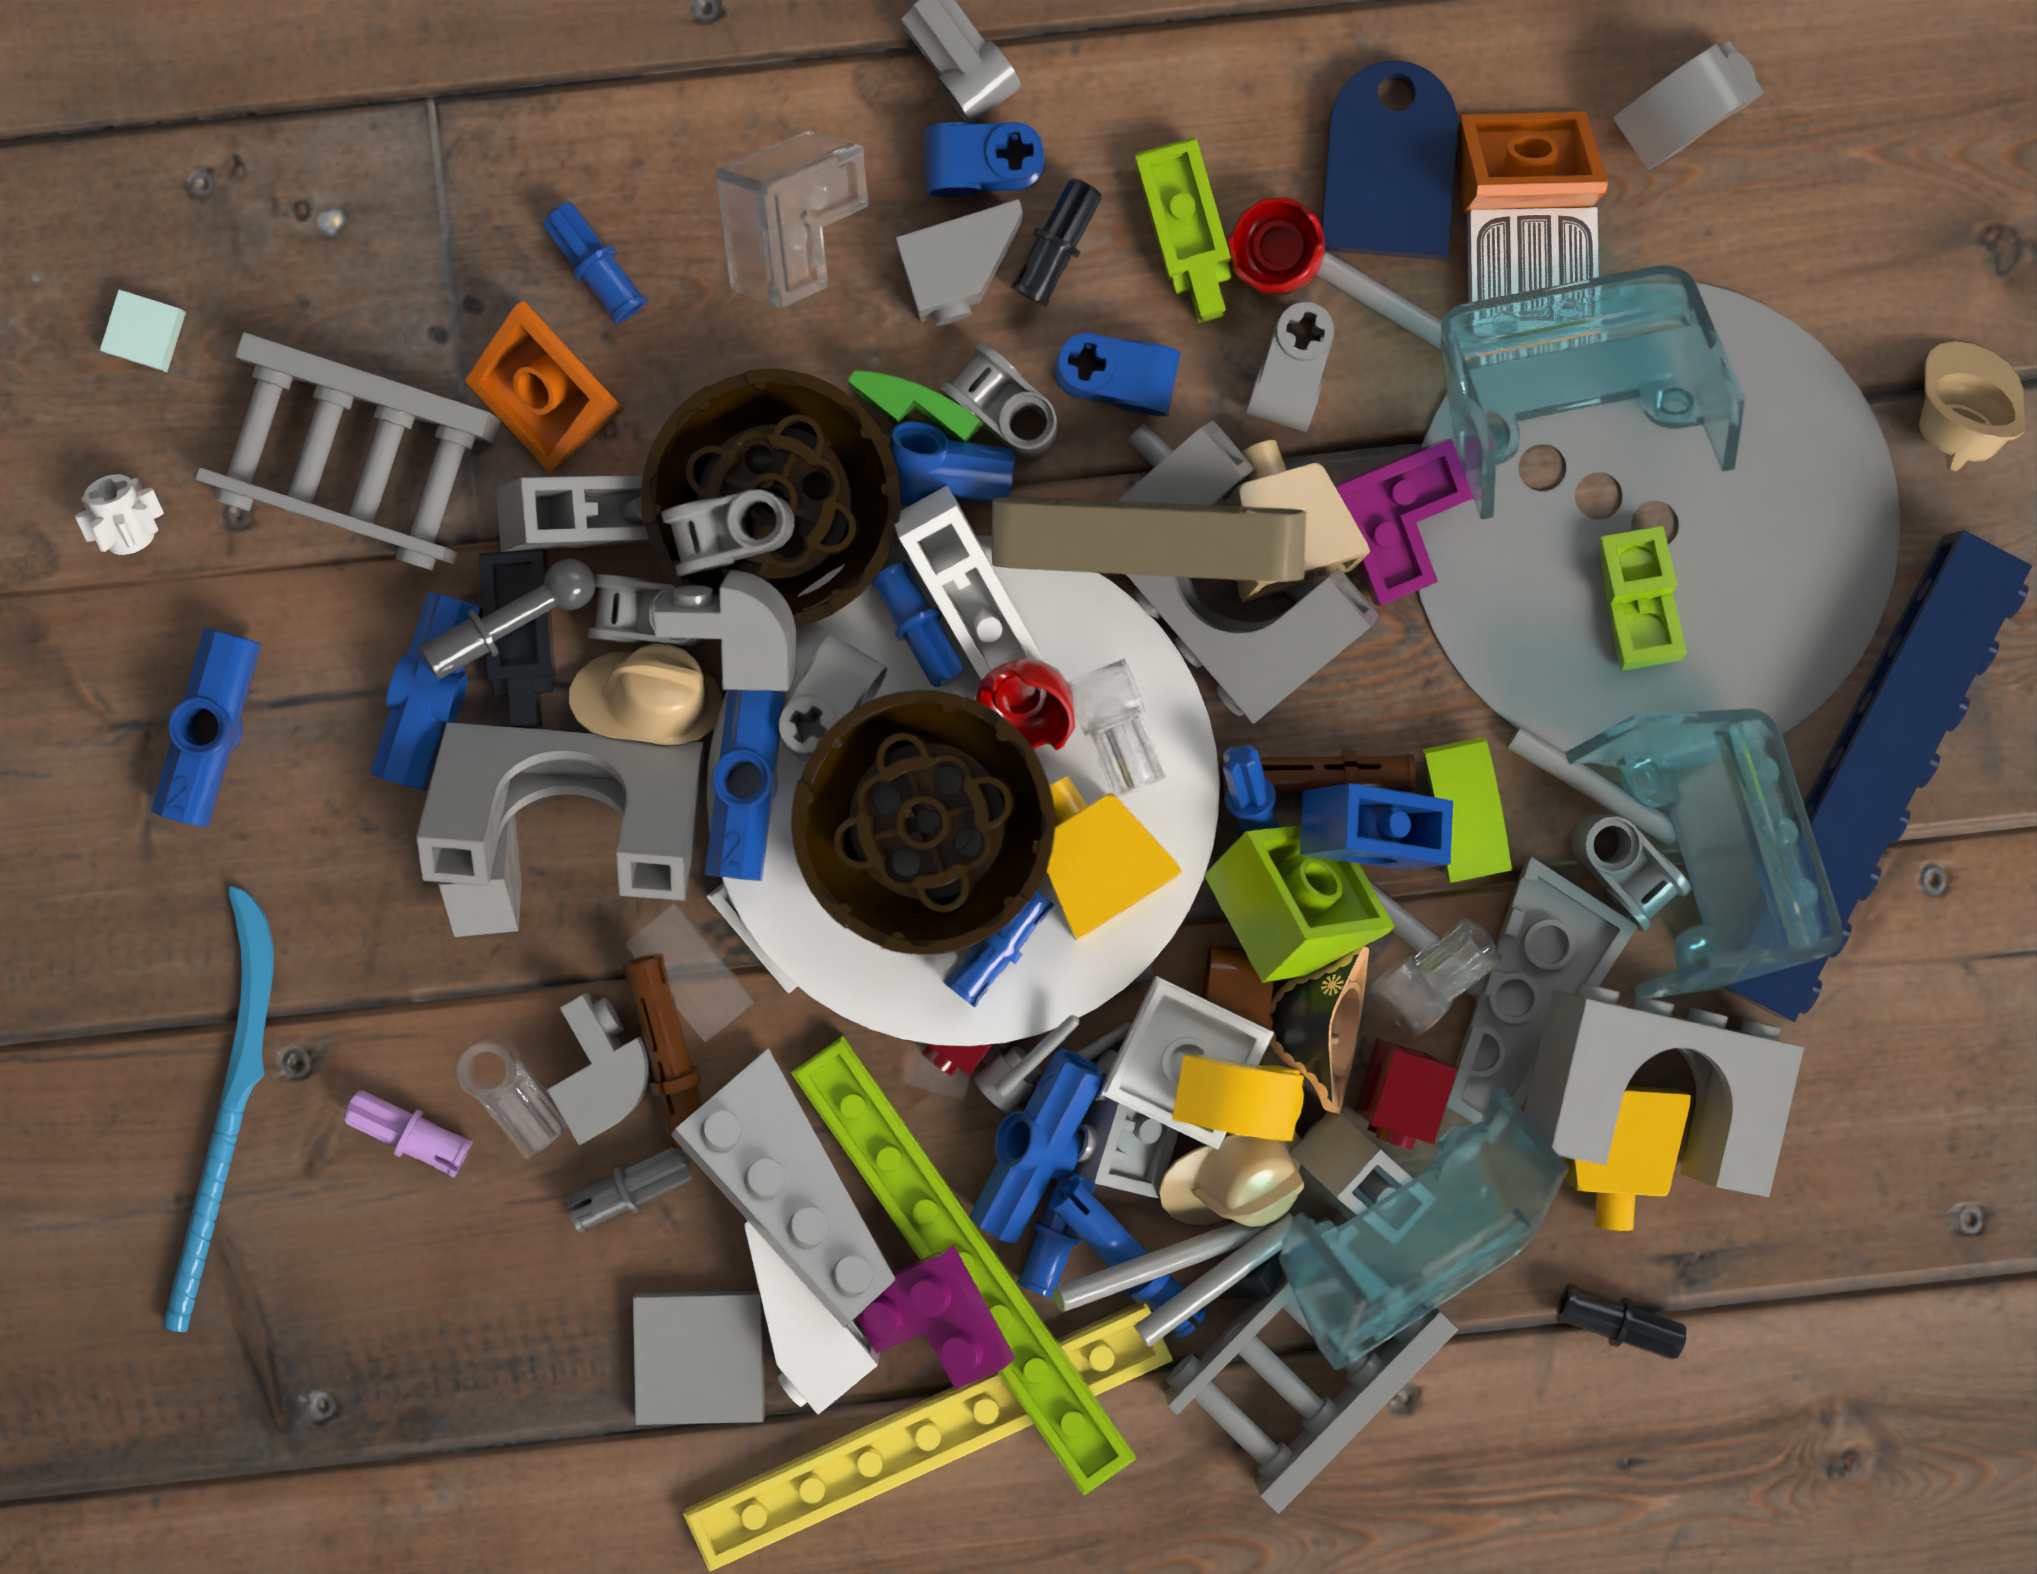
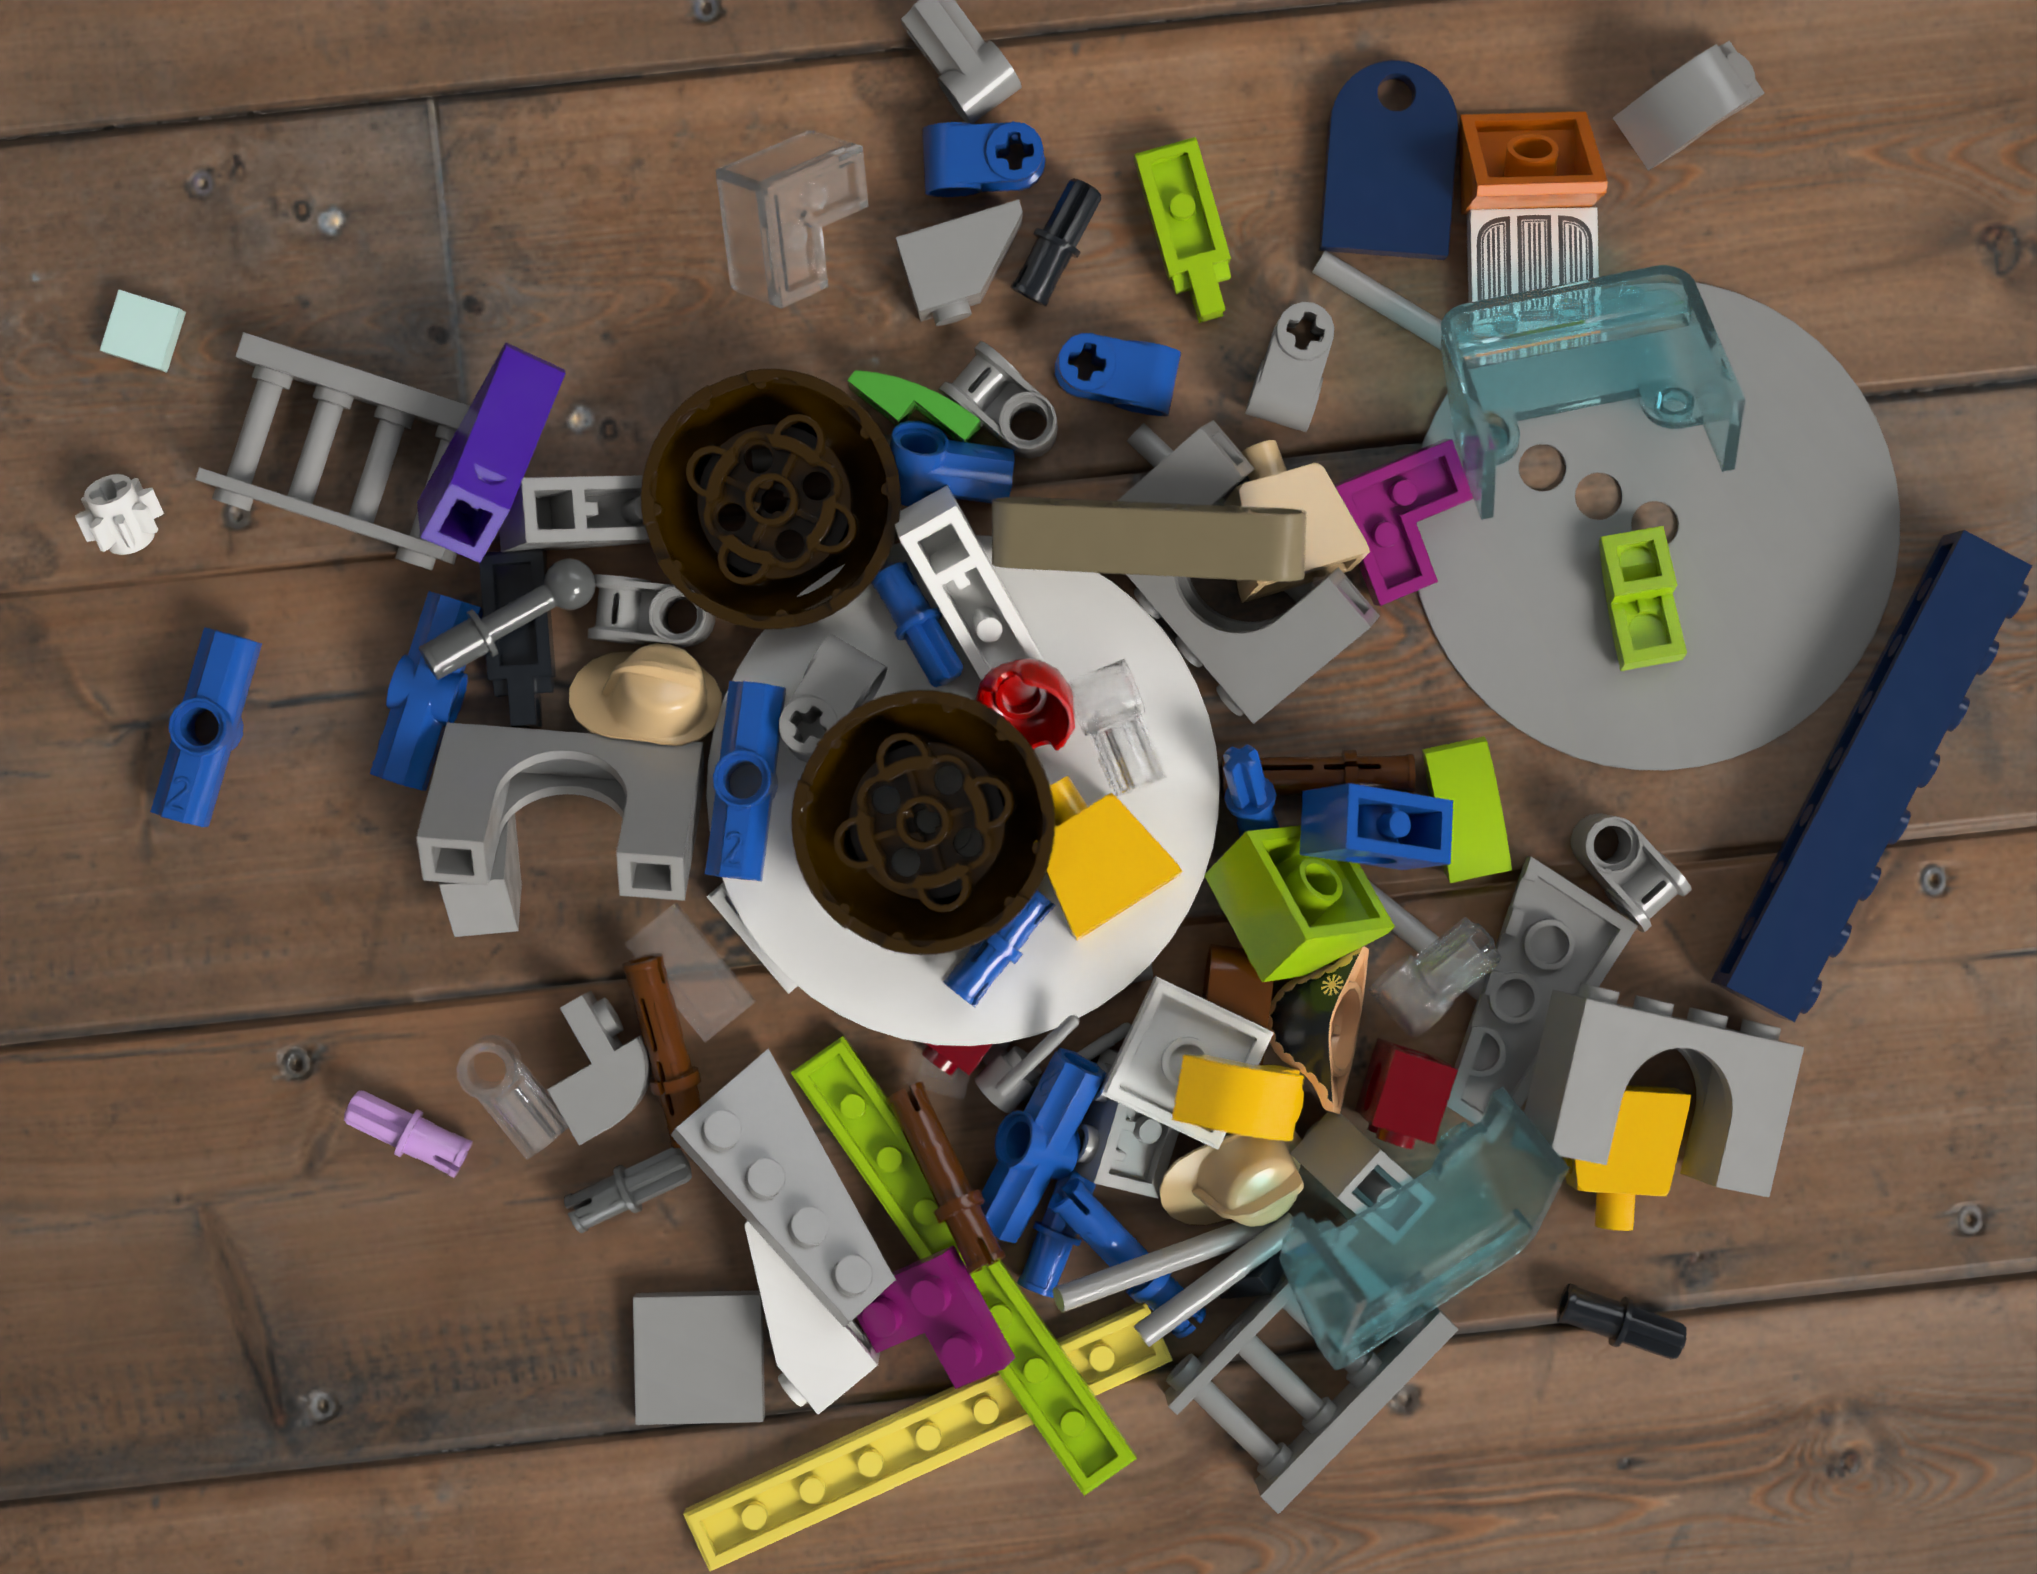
dark azure piece [162,886,274,1332] -> none
orange slope [465,301,624,474] -> none
blue axle [543,202,648,325] -> none
light grey brick [655,570,797,691] -> none
light grey piece [661,490,794,577] -> none
red hair [1228,197,1325,295] -> none
light grey bar [1506,726,1682,846] -> none
clear light blue windscreen [1565,709,1843,1000] -> none
tan piece [1919,341,2026,471] -> none
none -> dark purple slope [417,342,566,563]
none -> reddish brown pin [886,1082,1006,1275]

